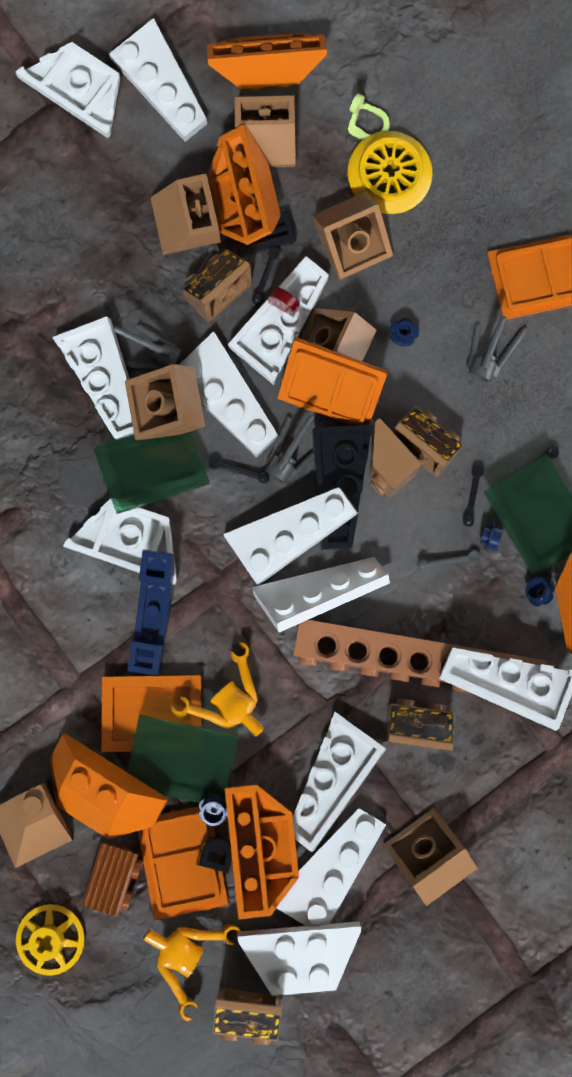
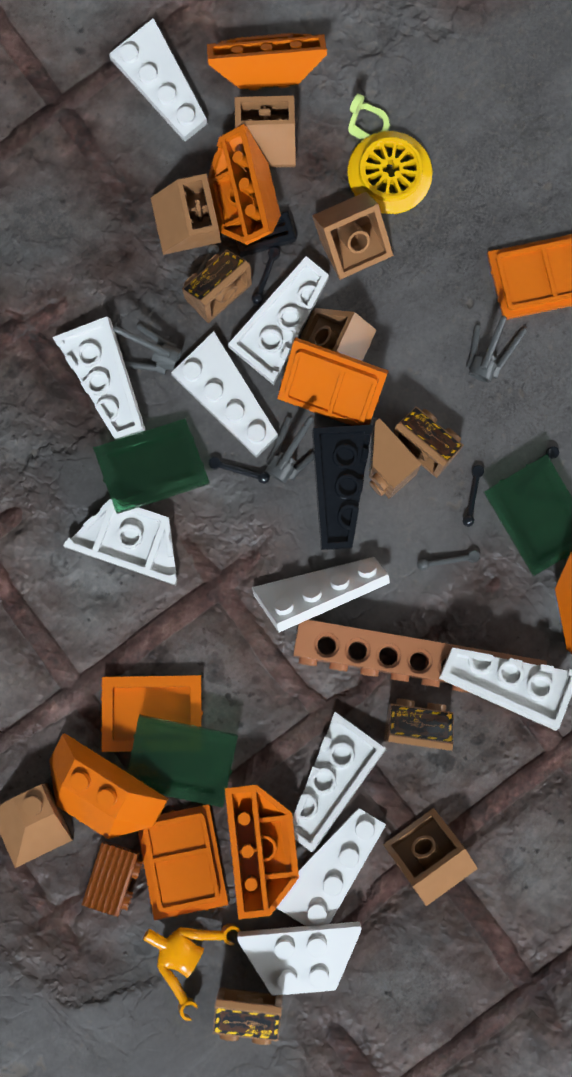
white wing [16,42,120,138] -> none
yellow wheel [16,904,85,976] -> none
medium nougat slope [125,364,205,440] -> none
dark blue slope [127,549,174,676] -> none
light orange piece [171,642,264,737] -> none
black tile [196,837,232,873] -> none
dark blue plate [199,795,228,826] -> none
white wing [223,487,358,585] -> none
dark red tile [268,287,299,317] -> none
dark blue plate [390,318,419,347] -> none
dark blue plate [480,522,504,551] -> none
dark blue plate [525,577,555,607] -> none

